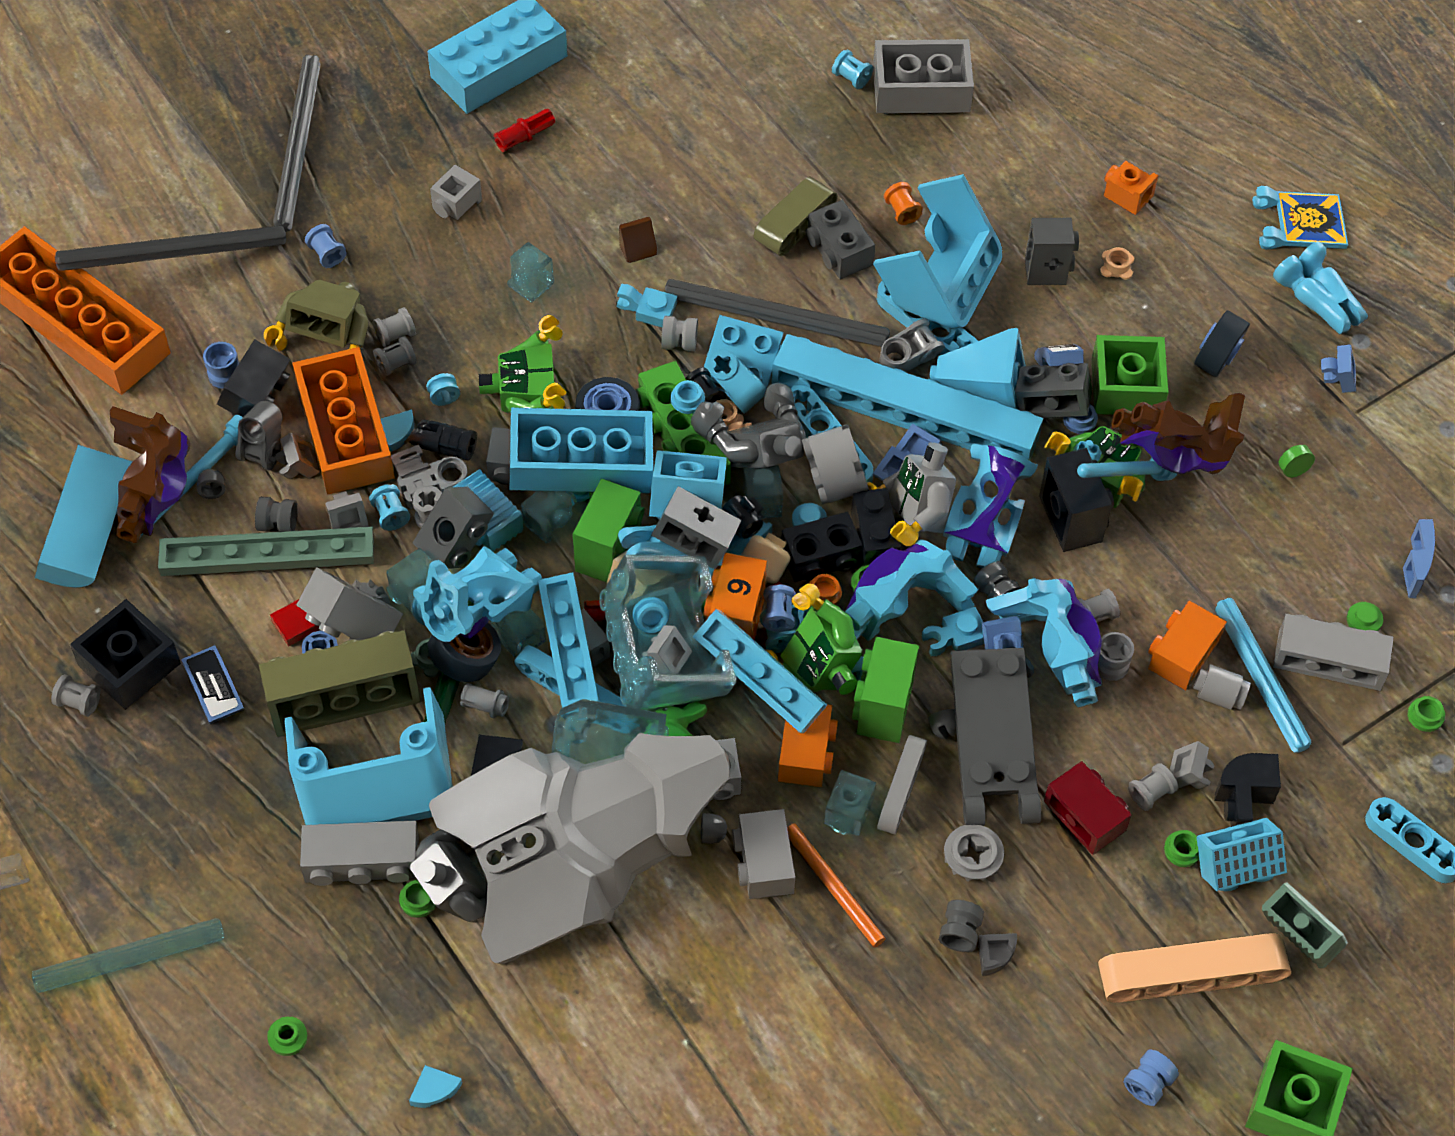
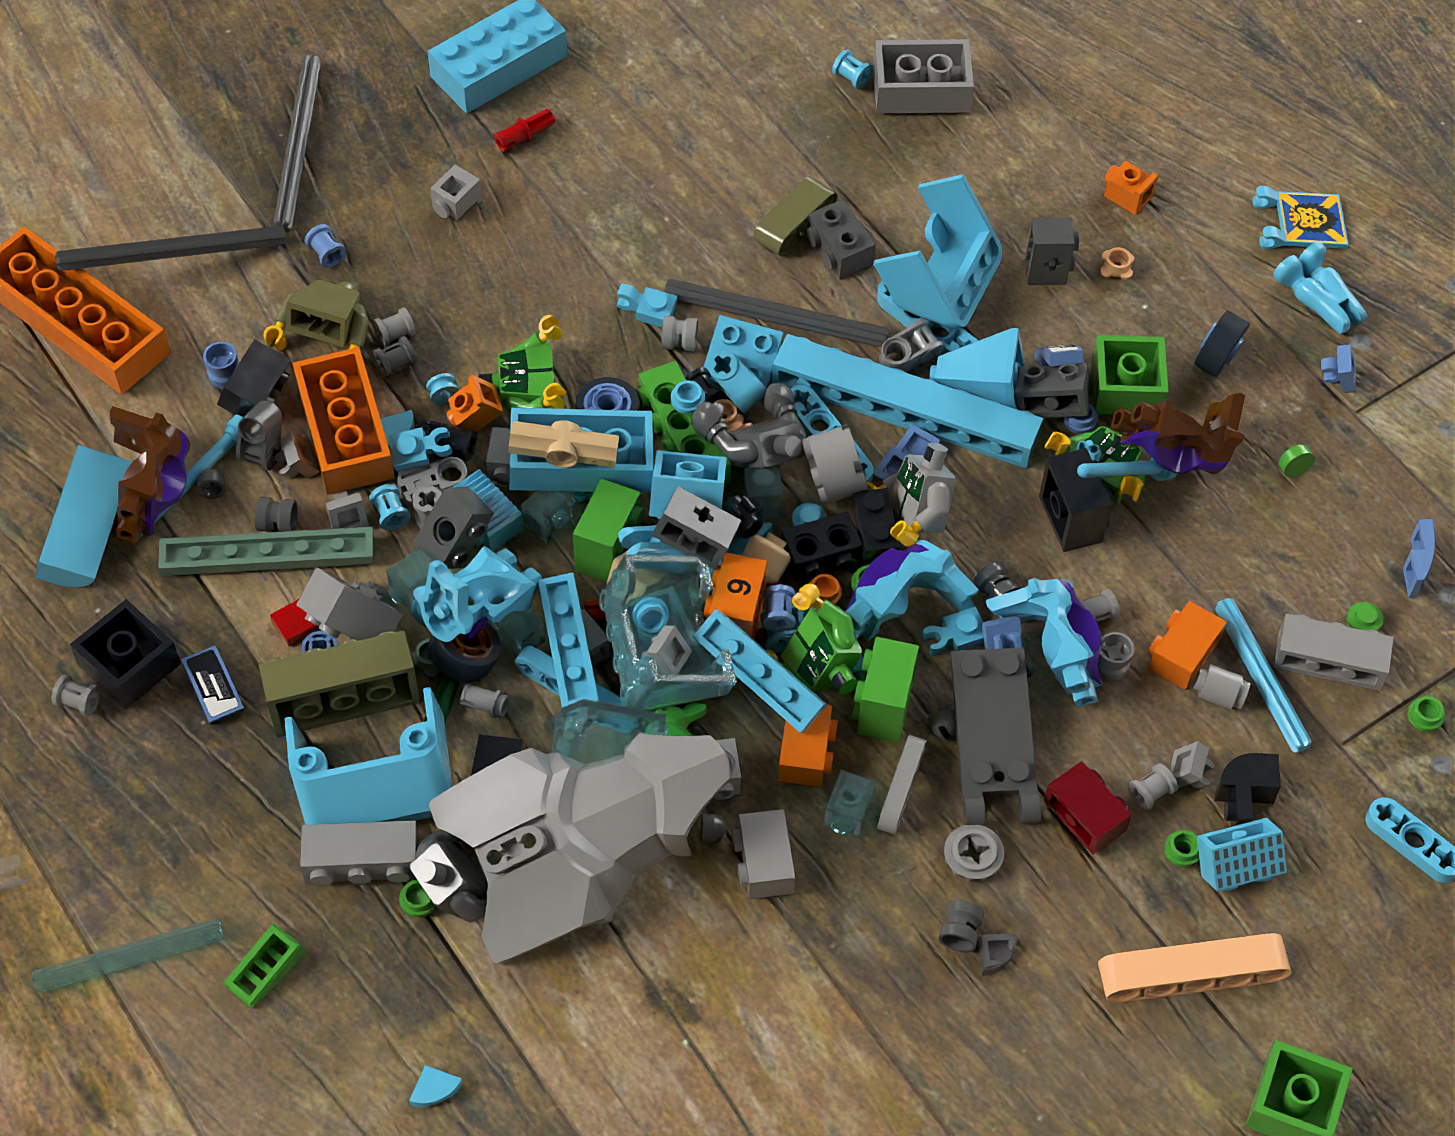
bright green plate [267,1017,308,1056] -> none
clear light blue brick [507,242,554,303] -> none
reddish brown slope [619,217,657,263] -> none
orange bar [787,824,886,948] -> none
orange bush [884,182,923,225] -> none
medium azure hips [943,444,1038,568] -> none
medium blue wheel [1123,1049,1179,1106] -> none
sand green brick [1262,882,1348,968] -> none
none -> bright green slope [223,923,308,1009]
none -> medium azure plate [388,427,453,471]
none -> orange brick [447,375,504,432]
none -> tan piece [508,420,619,468]

